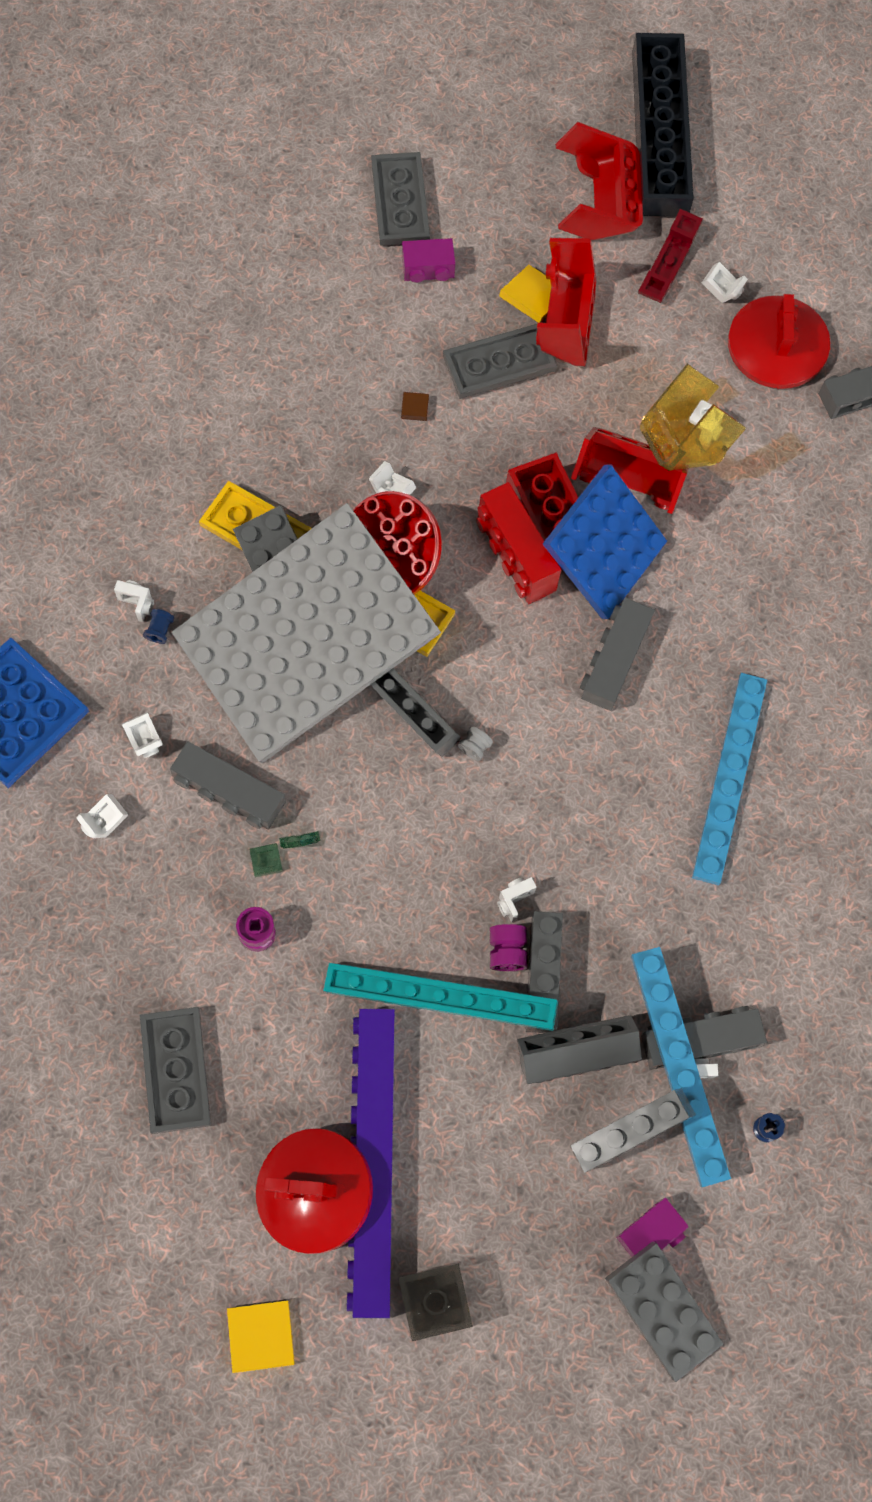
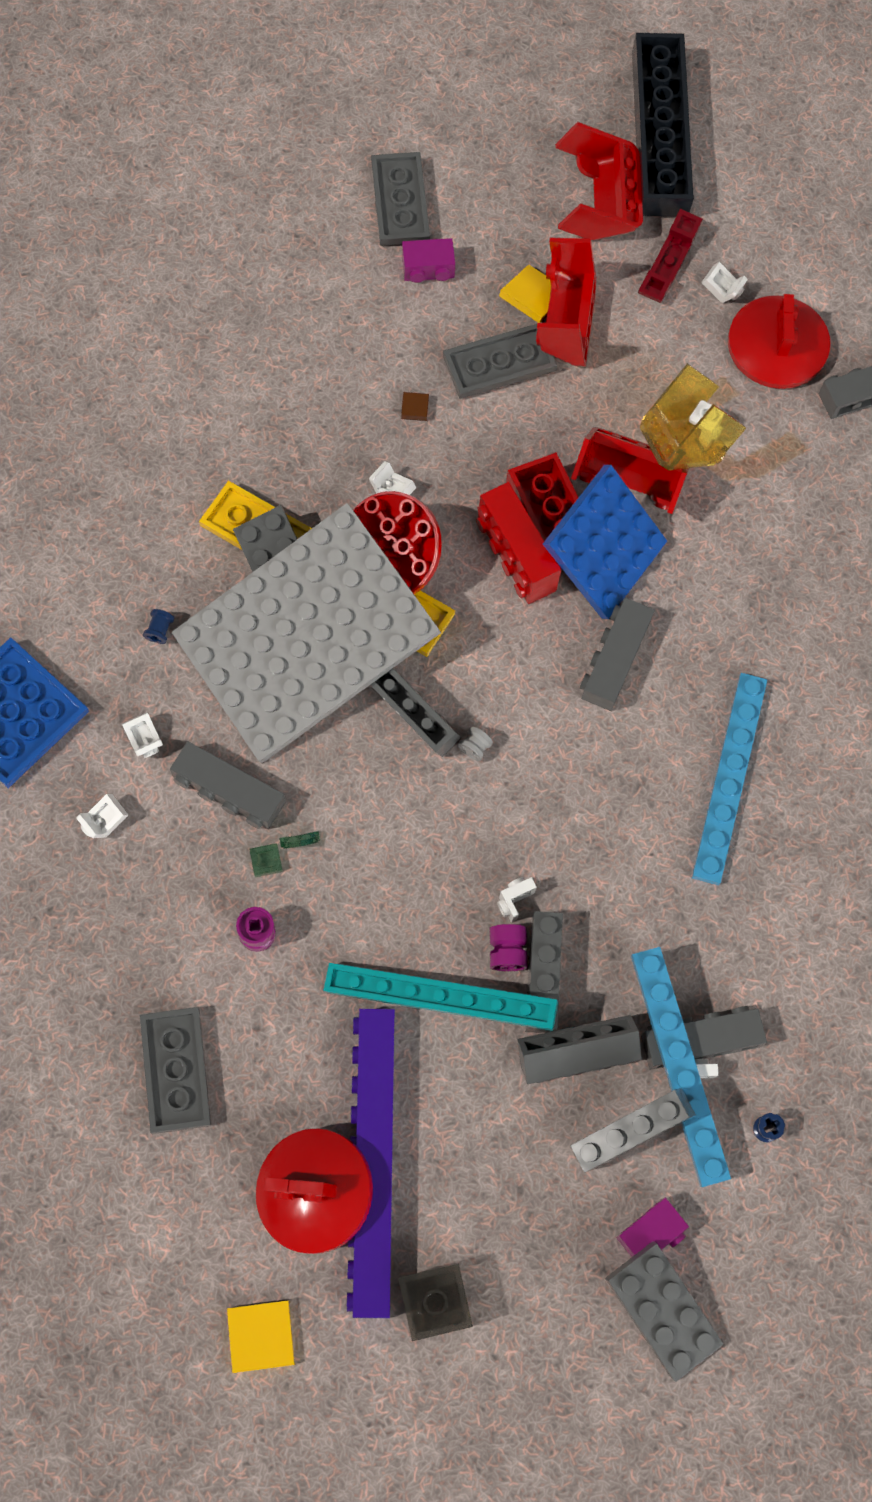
white bracket [114,580,154,622] -> none

